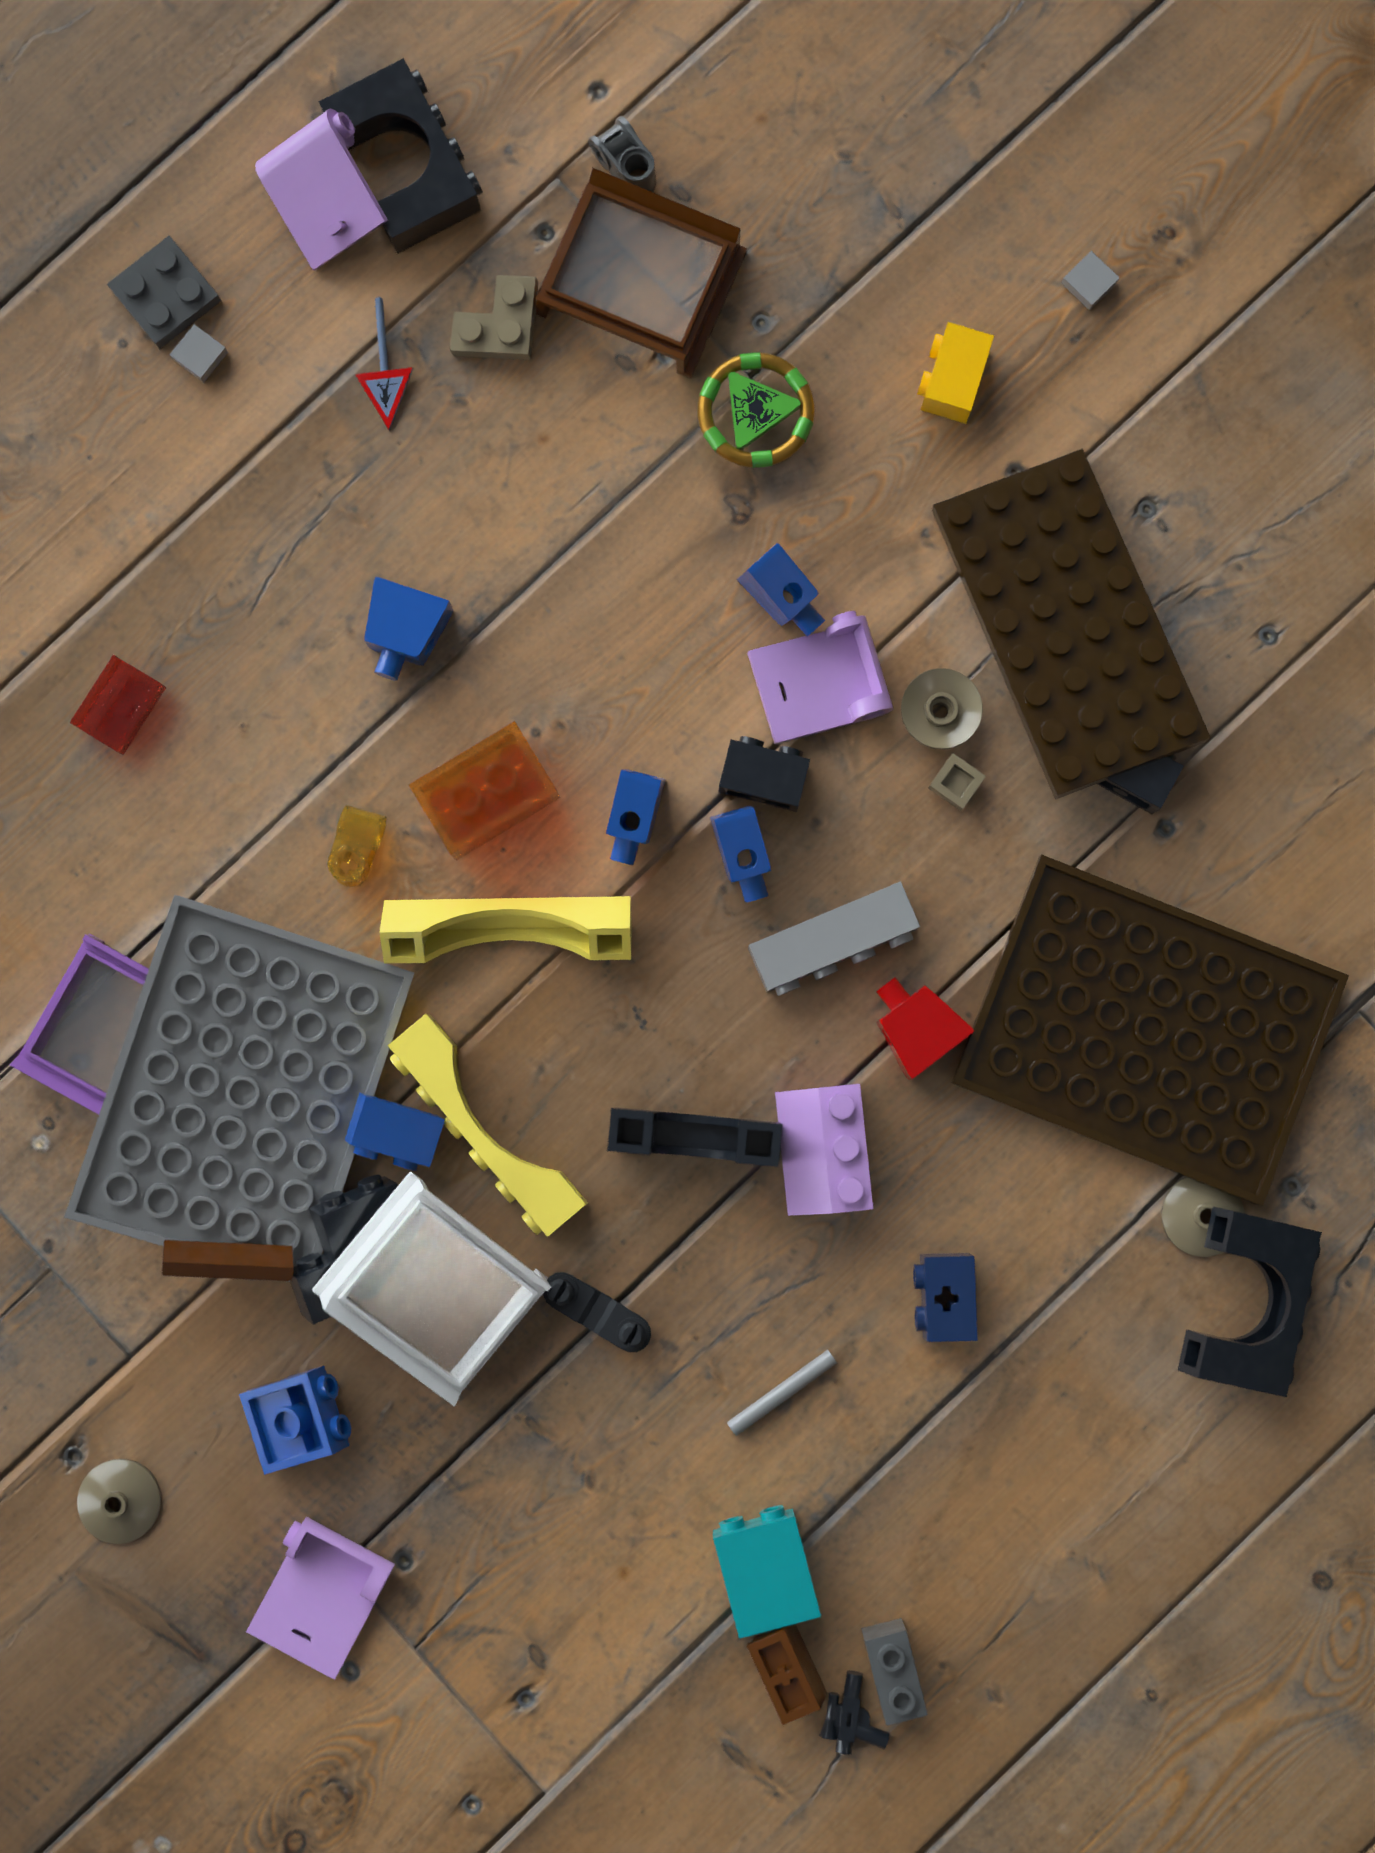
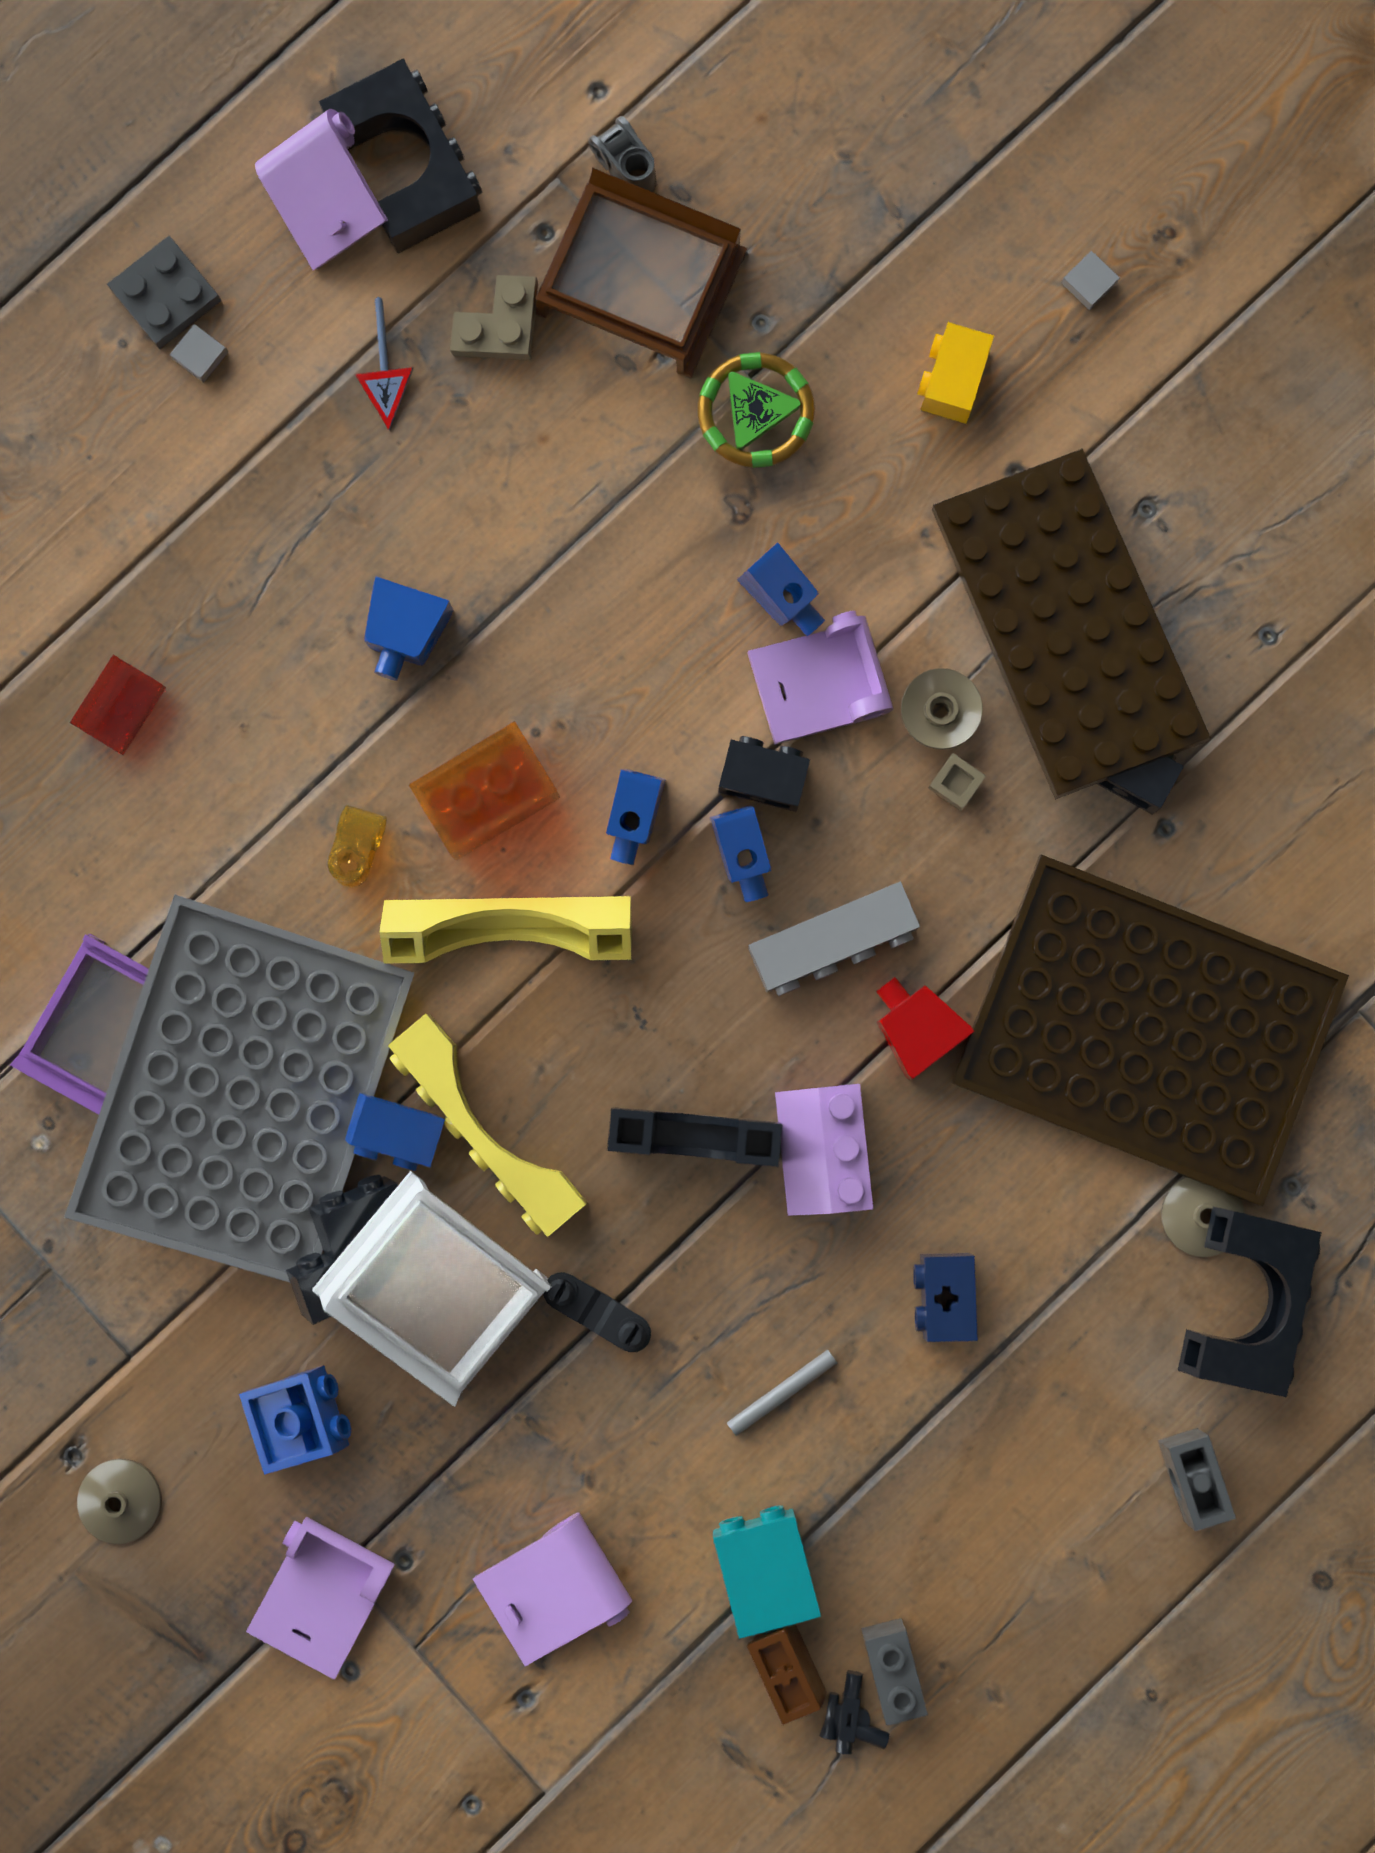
reddish brown tile [162,1240,293,1281] -> none
none -> lavender door [473,1512,632,1666]
none -> dark grey brick [1158,1428,1236,1531]

